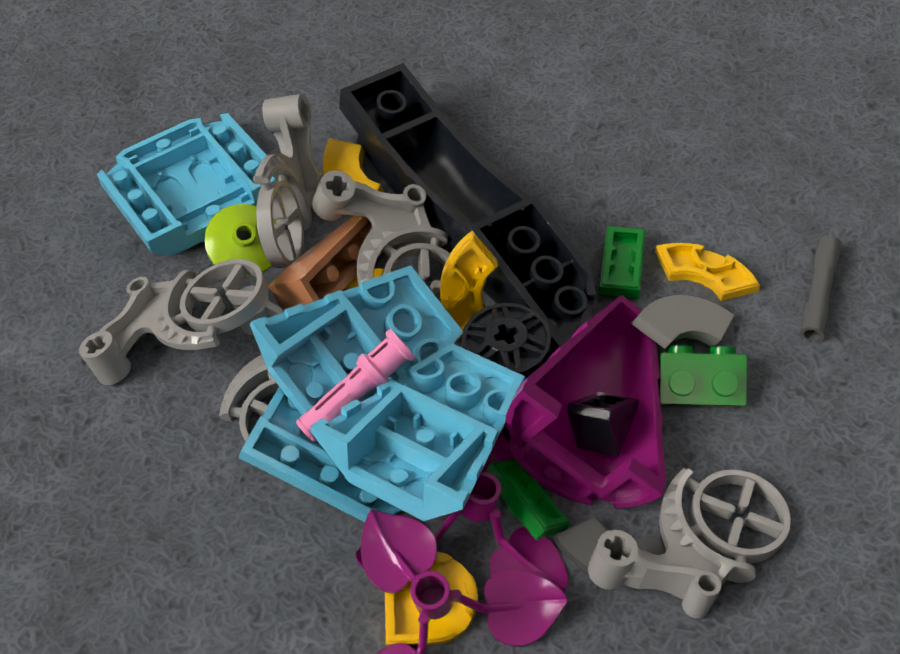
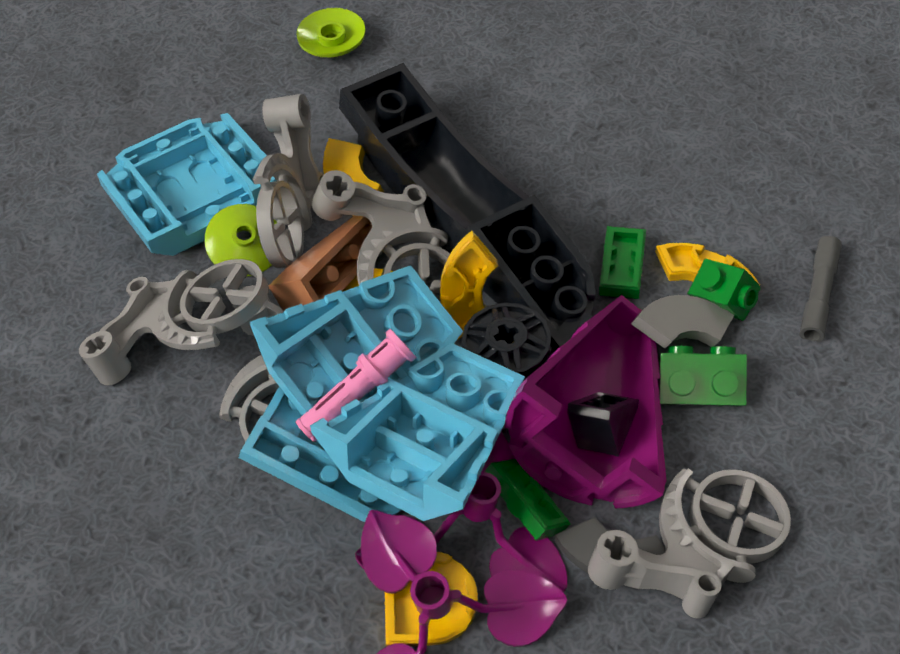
none -> lime dish [296,8,366,58]
none -> green bracket [687,258,760,321]

